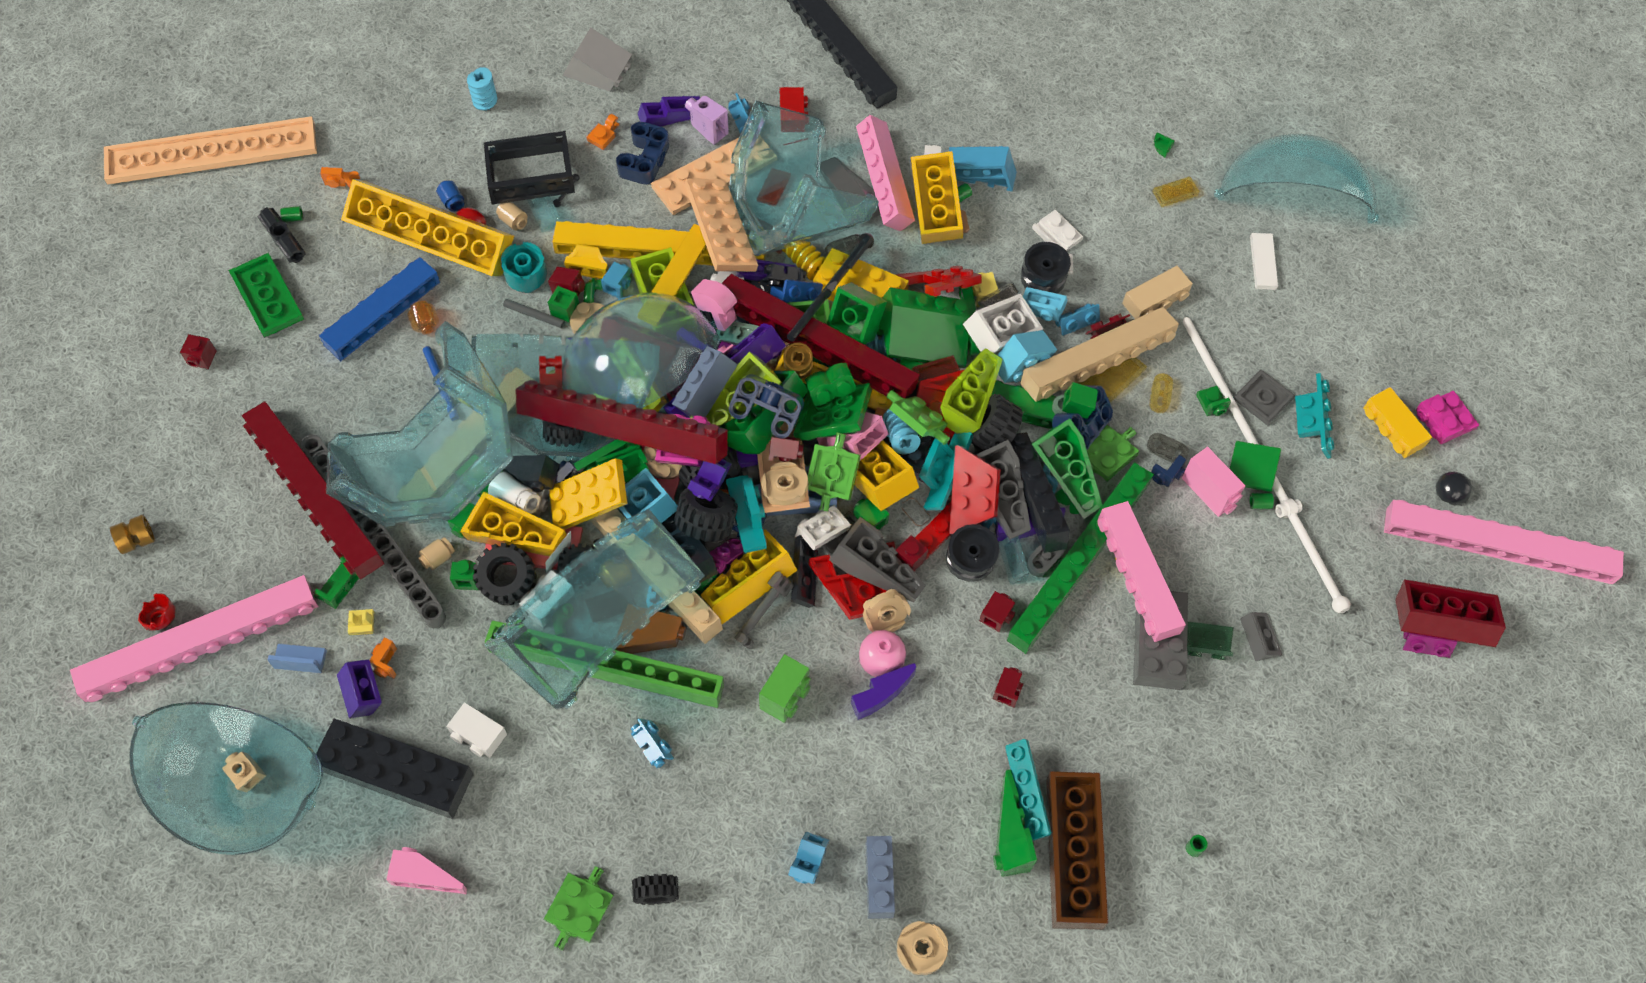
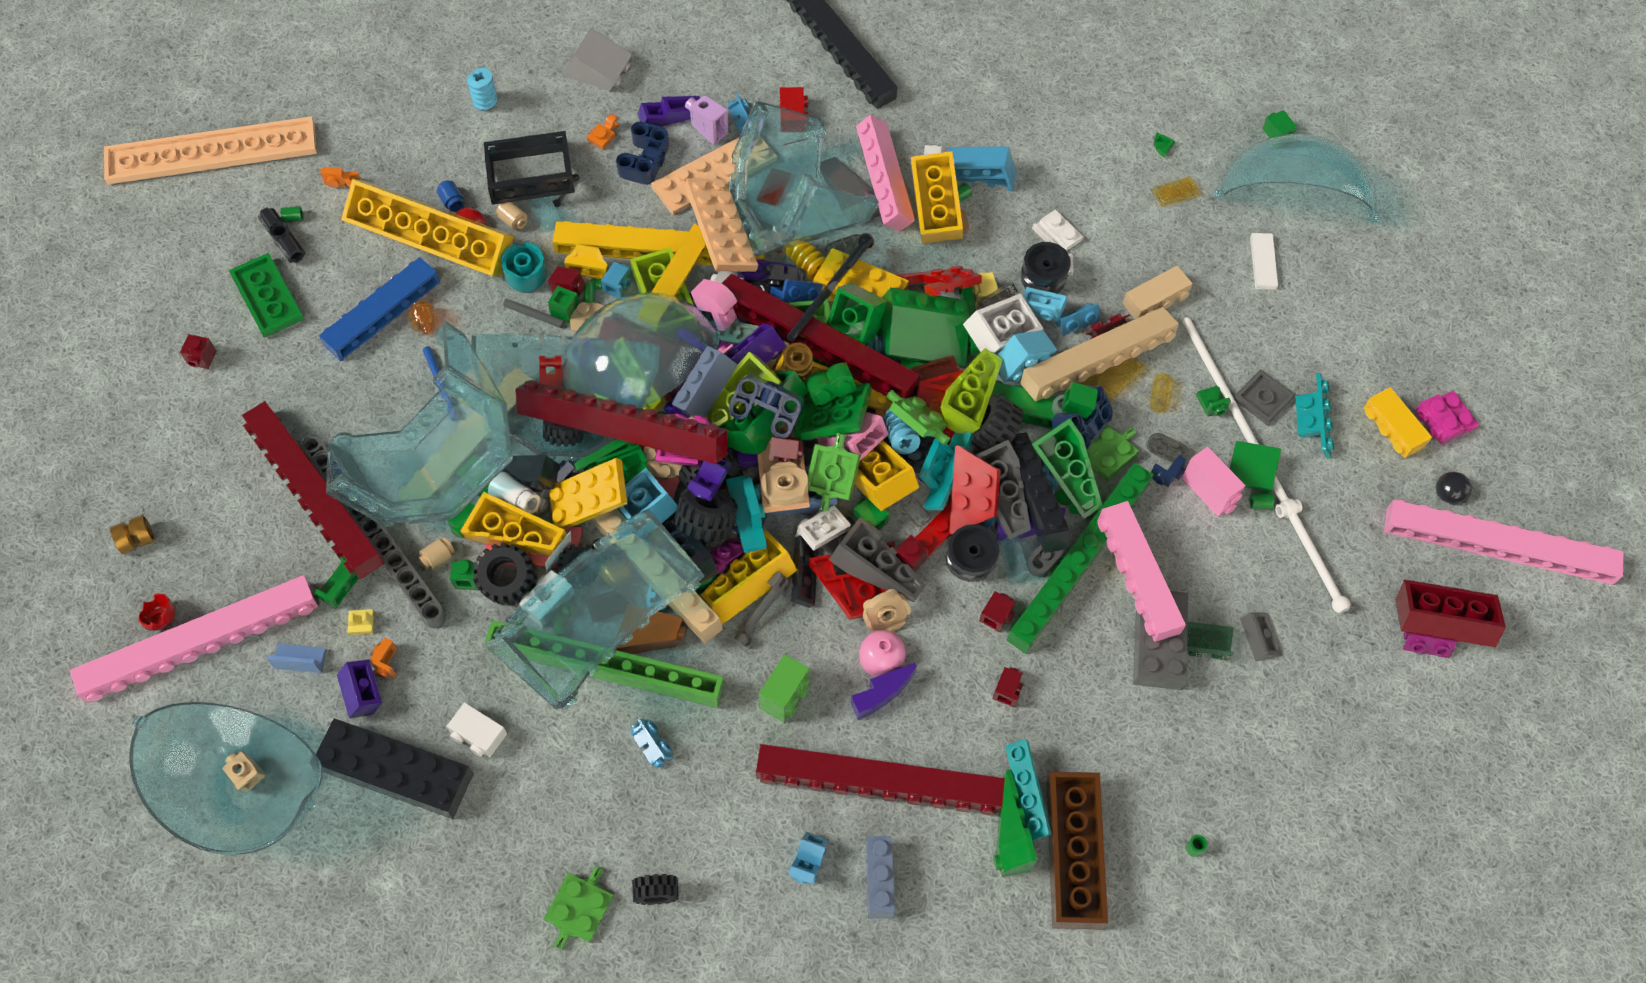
bright pink slope [386,847,467,894] -> none
tan plate [897,921,948,975] -> none
none -> dark red brick [756,744,1005,816]
none -> green brick [1262,110,1297,146]

